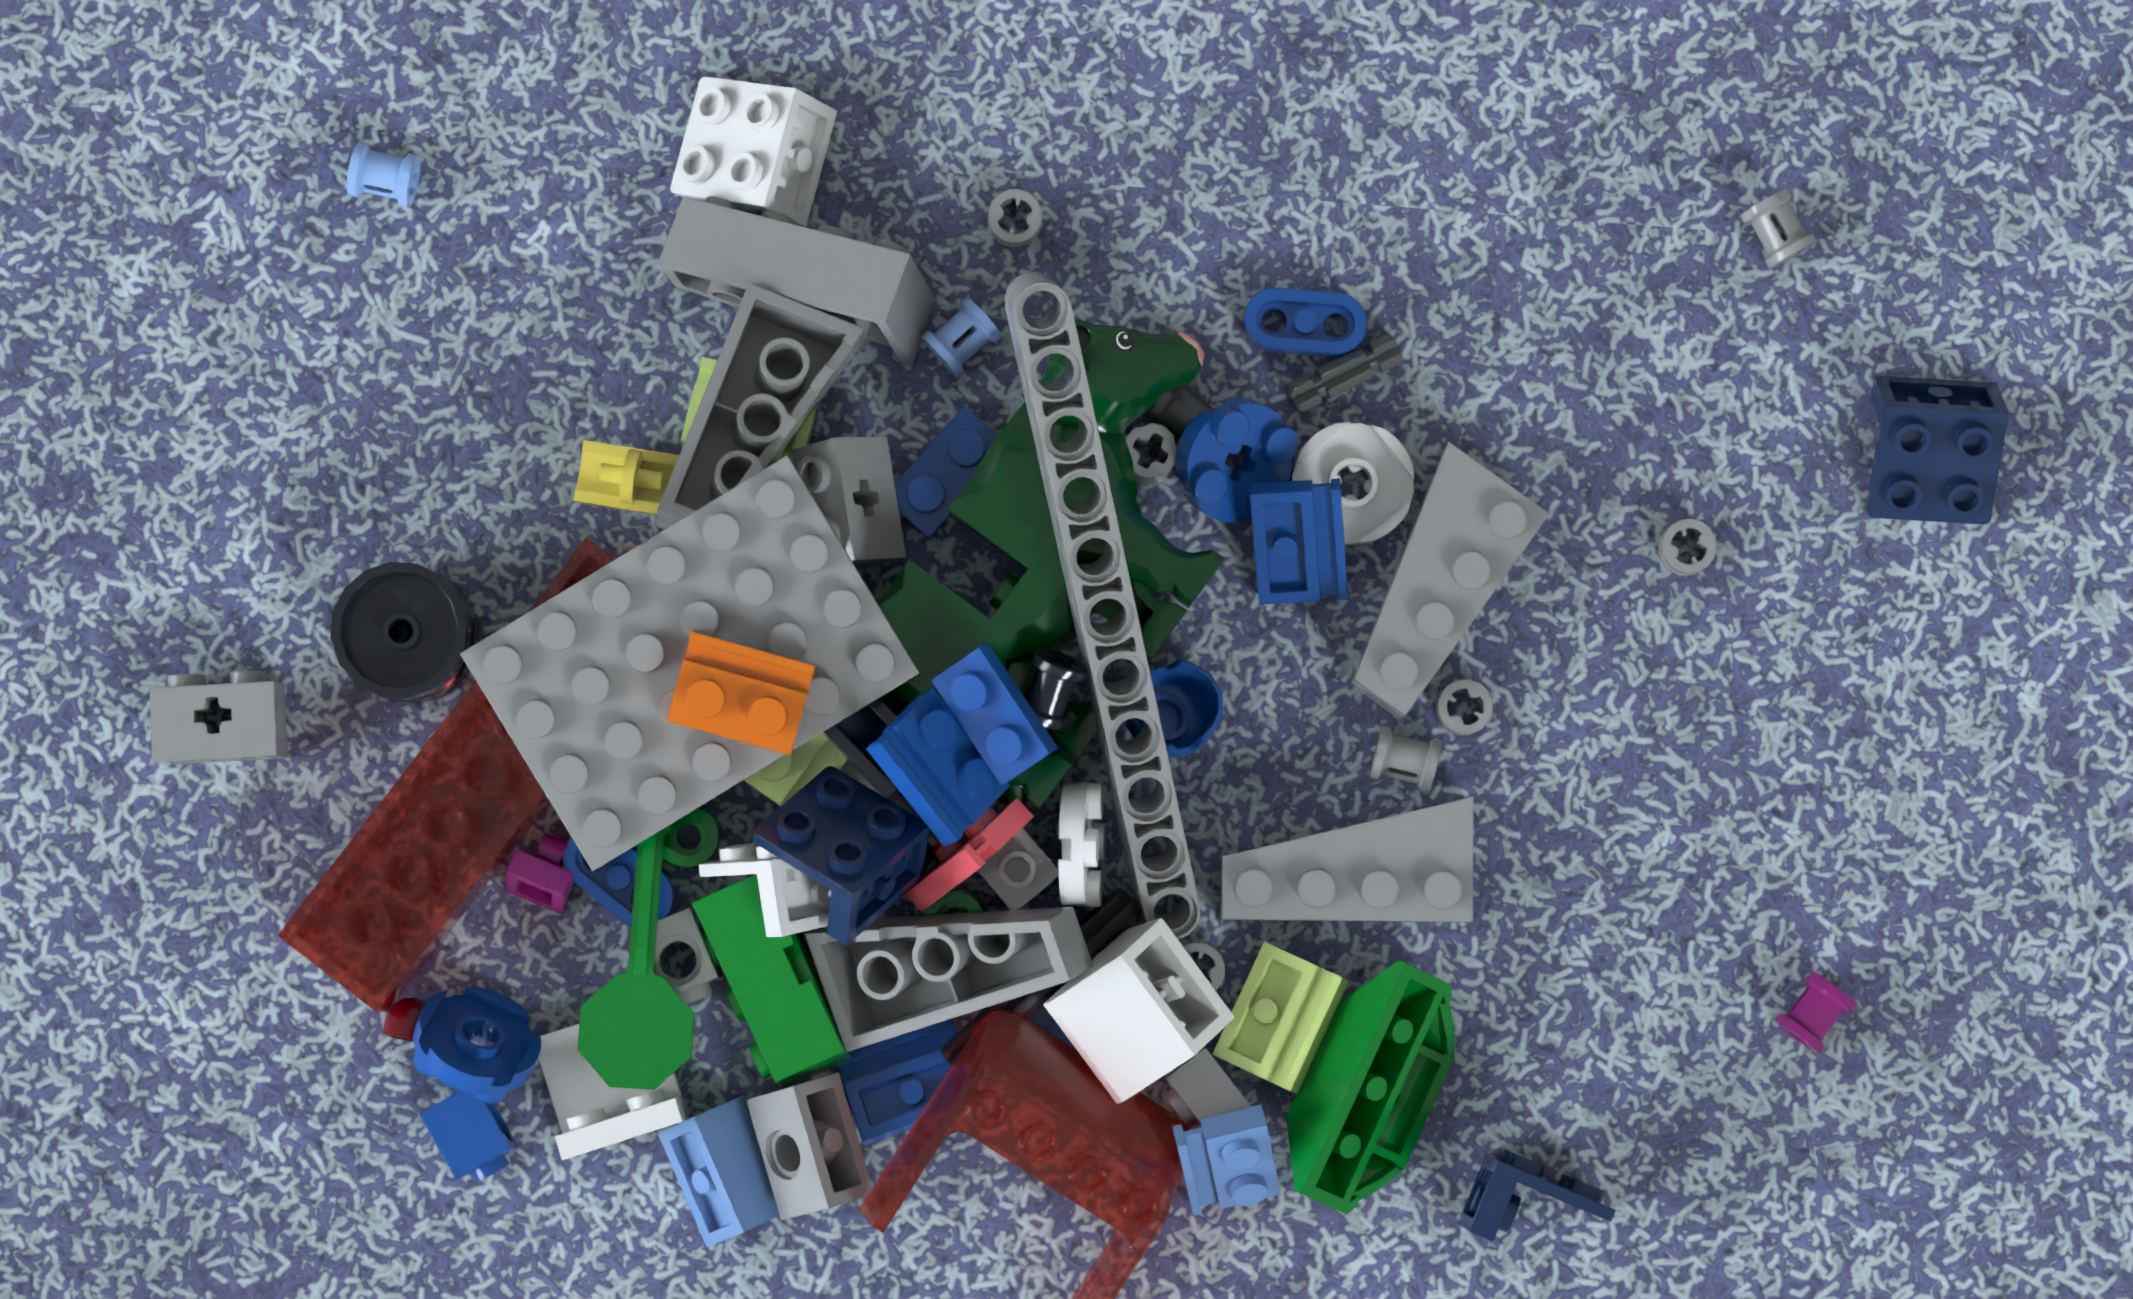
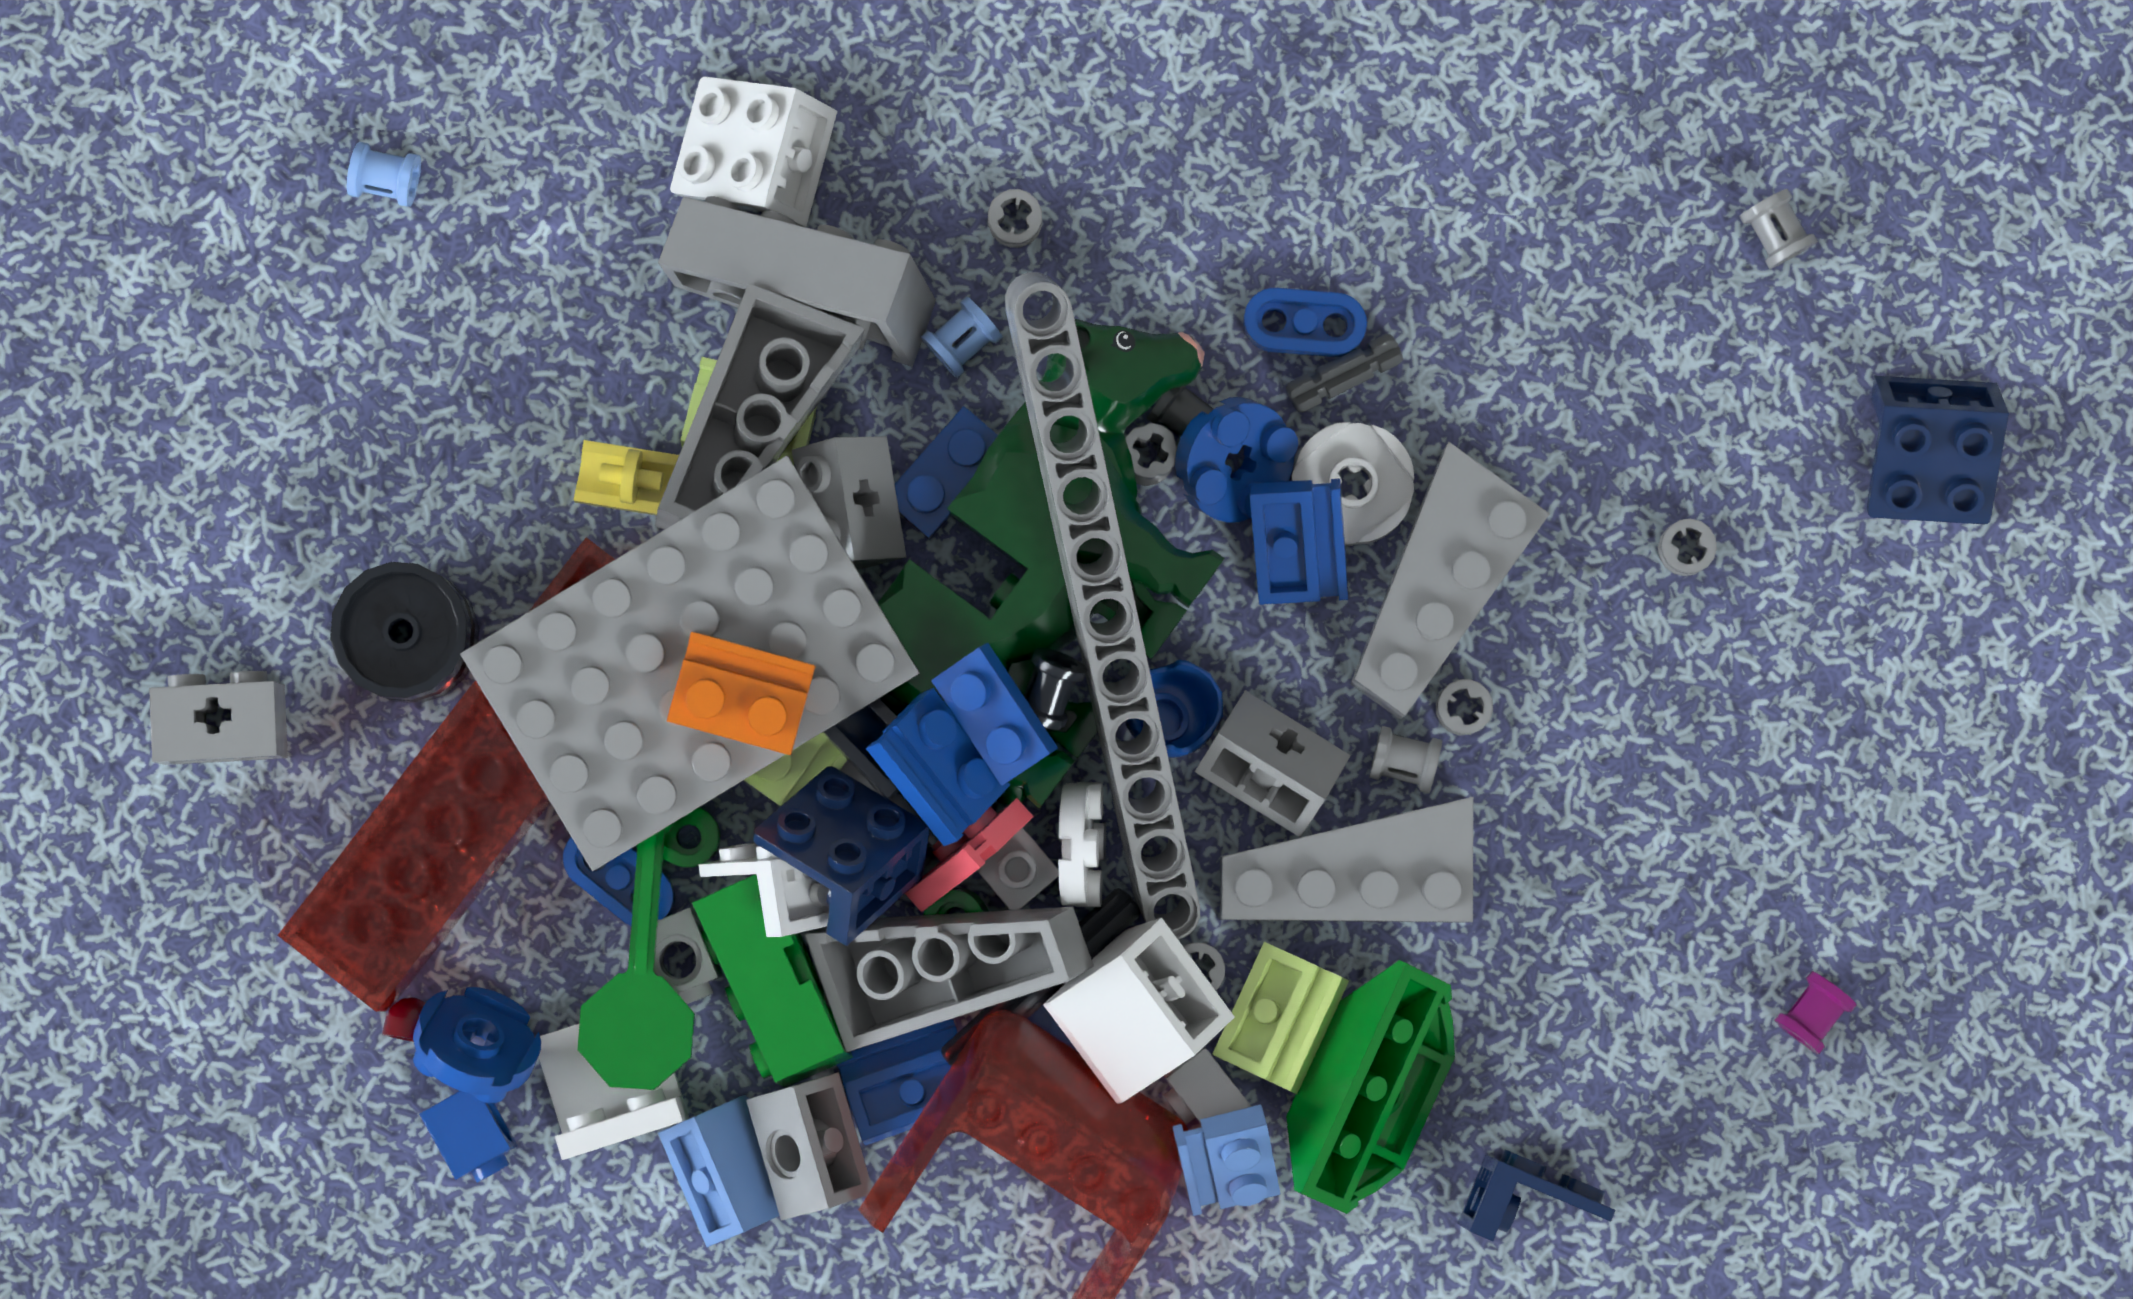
magenta tile [506,833,574,915] -> none
none -> light grey brick [1195,690,1351,837]

